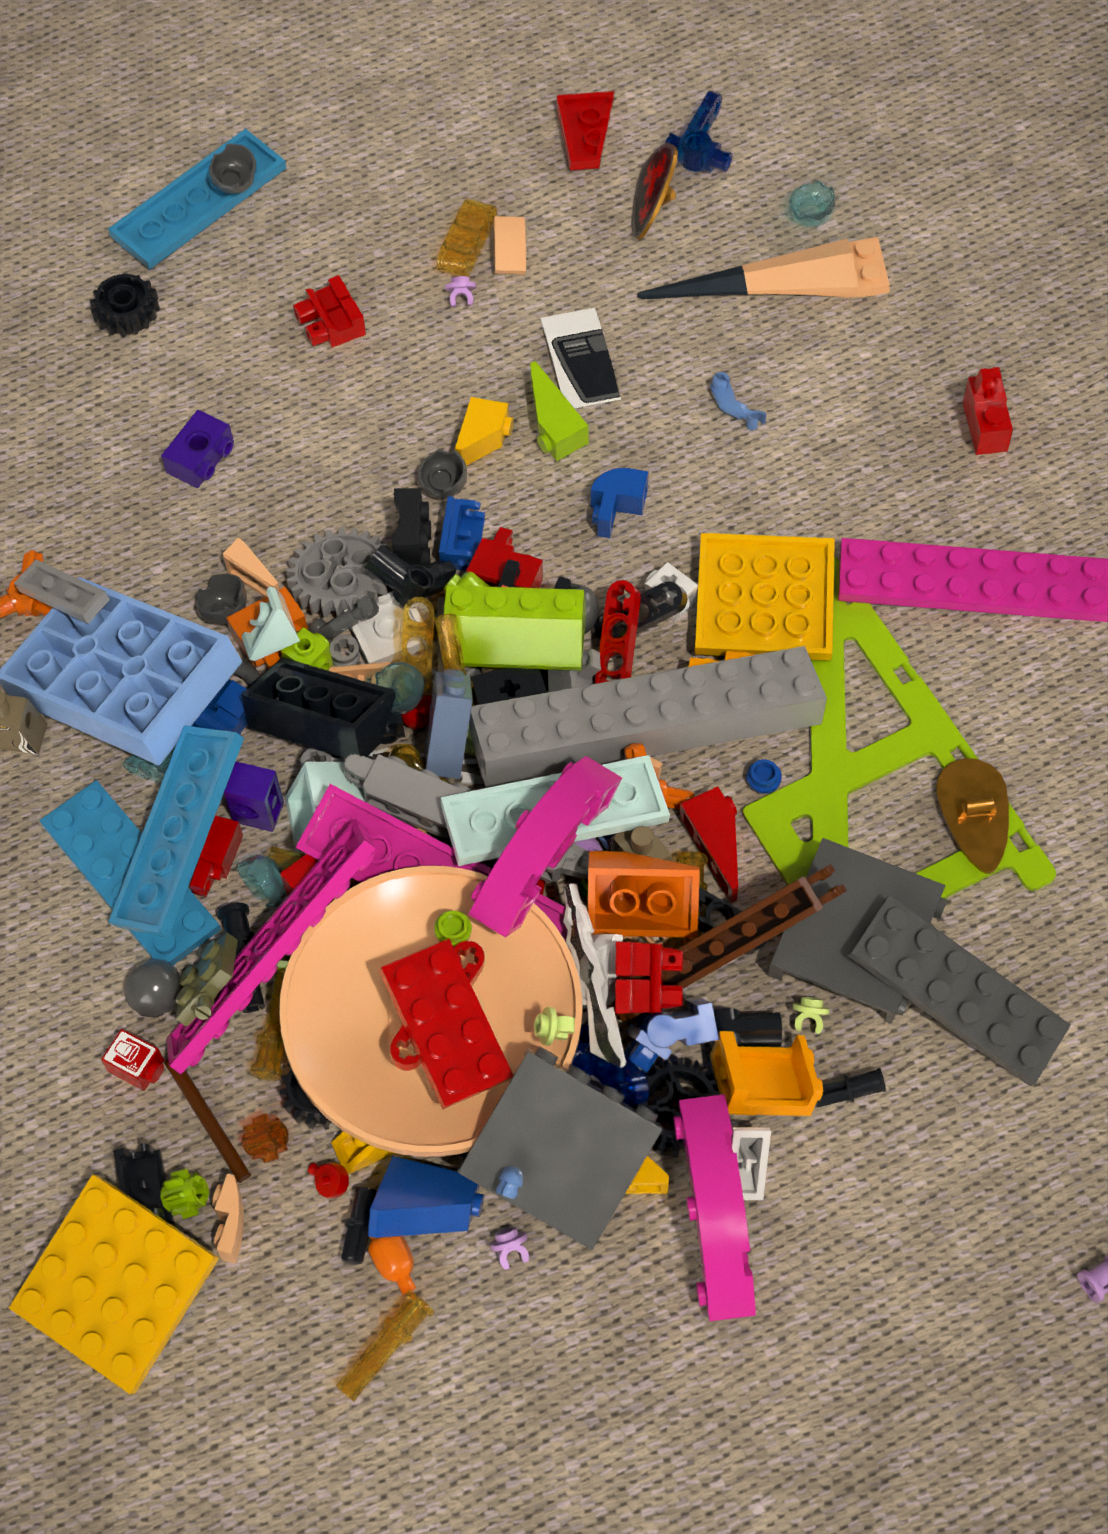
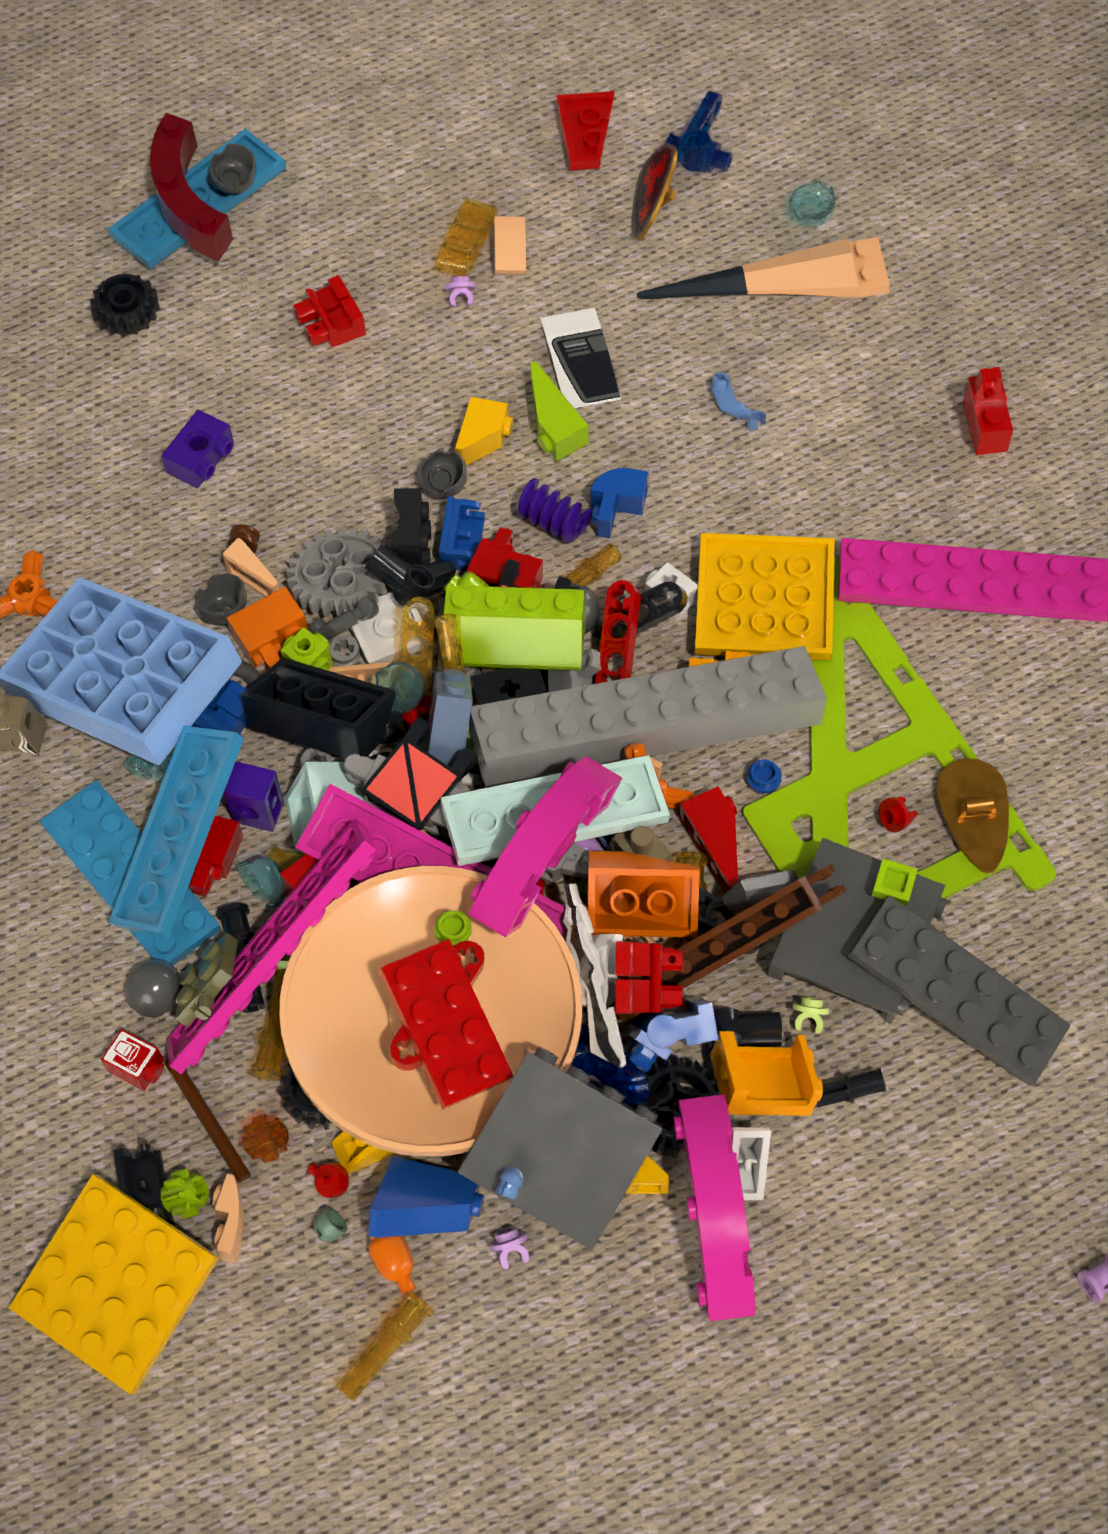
light grey plate [14,560,110,624] -> none
light aqua slope [242,586,300,661] -> none
black axle [341,1186,377,1265] -> none
yellowish green plate [534,1007,575,1046] -> none
none -> dark red brick [150,112,233,262]
none -> reddish brown bush [228,524,260,553]
none -> sand green hinge [313,1207,347,1242]
none -> flag [361,717,476,831]
none -> dark purple piece [518,478,592,544]
none -> clear yellow axle [565,543,622,586]
none -> dark grey brick [721,870,799,915]
none -> lime plate [872,858,918,906]
none -> red plate [878,797,918,833]

